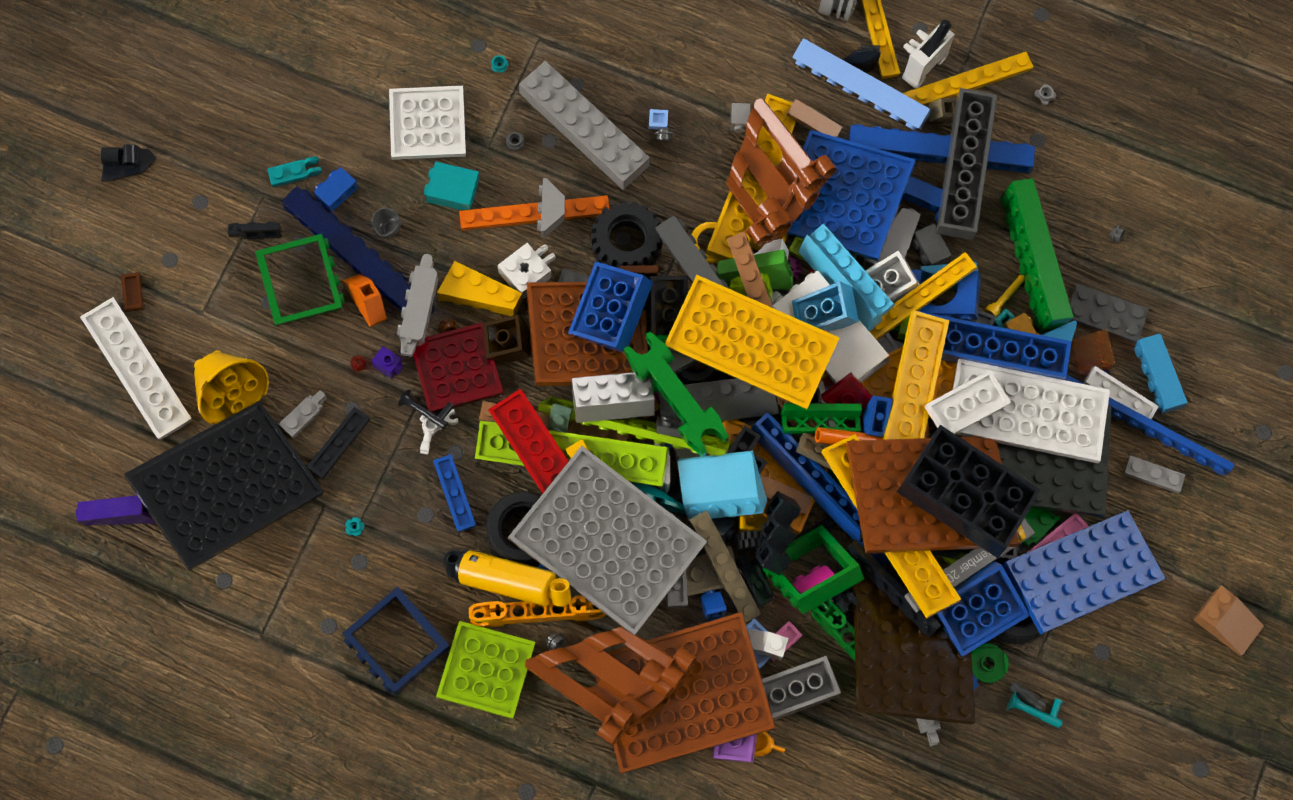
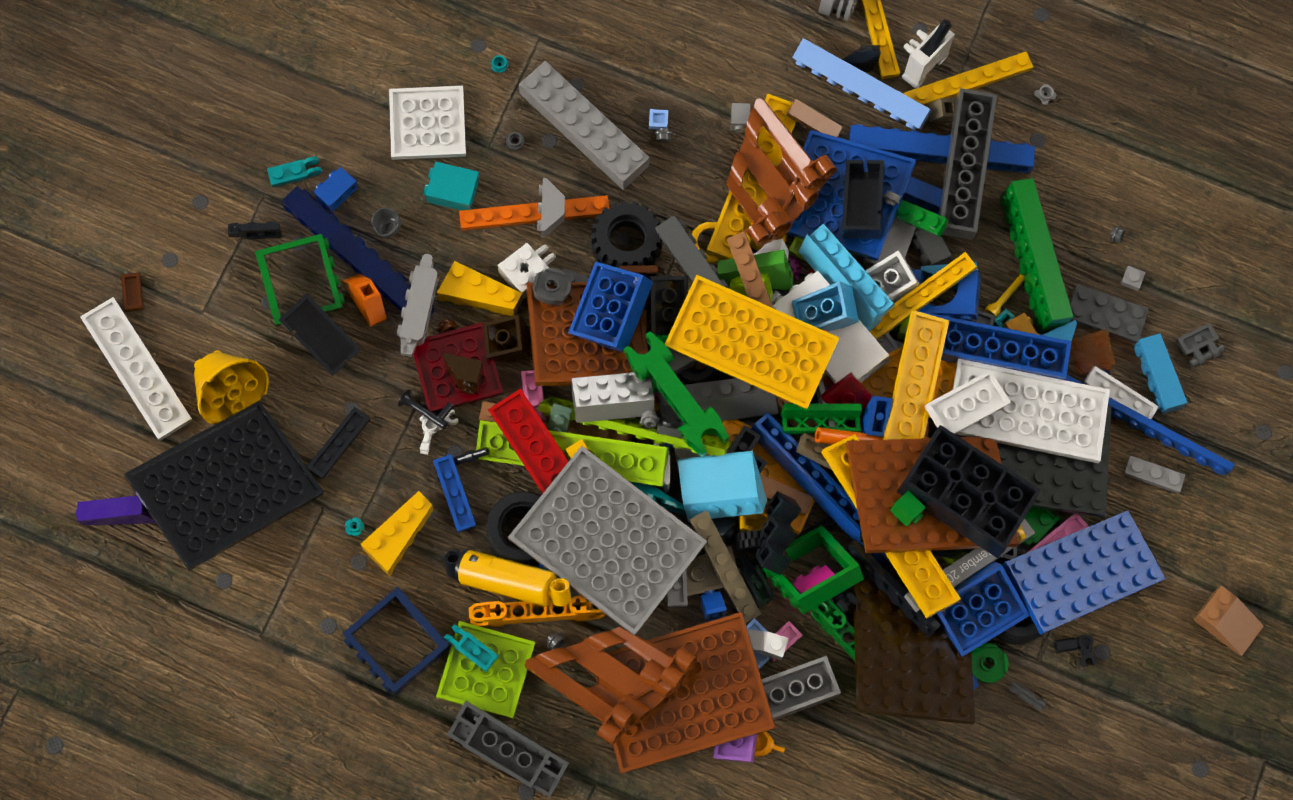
black panel [101,144,157,182] -> none
light grey hinge [279,390,327,438] -> none
clear red hinge [350,355,366,372] -> none
dark purple brick [372,346,403,379] -> none
light grey plate [917,719,941,747] -> none
teal piece [1006,692,1063,728] -> none
none -> black piece [279,294,361,376]
none -> yellow wedge [361,491,434,577]
none -> dark brown slope [443,353,484,395]
none -> teal hinge [444,624,499,673]
none -> dark grey slope [447,701,569,798]
none -> black bar [453,447,490,465]
none -> bright pink tile [521,370,546,422]
none -> dark grey plate [532,268,571,305]
none -> light grey plate [640,410,659,428]
none -> black piece [842,160,885,239]
none -> light grey plate [883,190,901,206]
none -> green brick [890,490,926,527]
none -> green plate [895,200,949,237]
none -> black bar [1054,634,1097,667]
none -> light grey plate [1121,266,1146,291]
none -> dark grey plate [1176,323,1225,368]

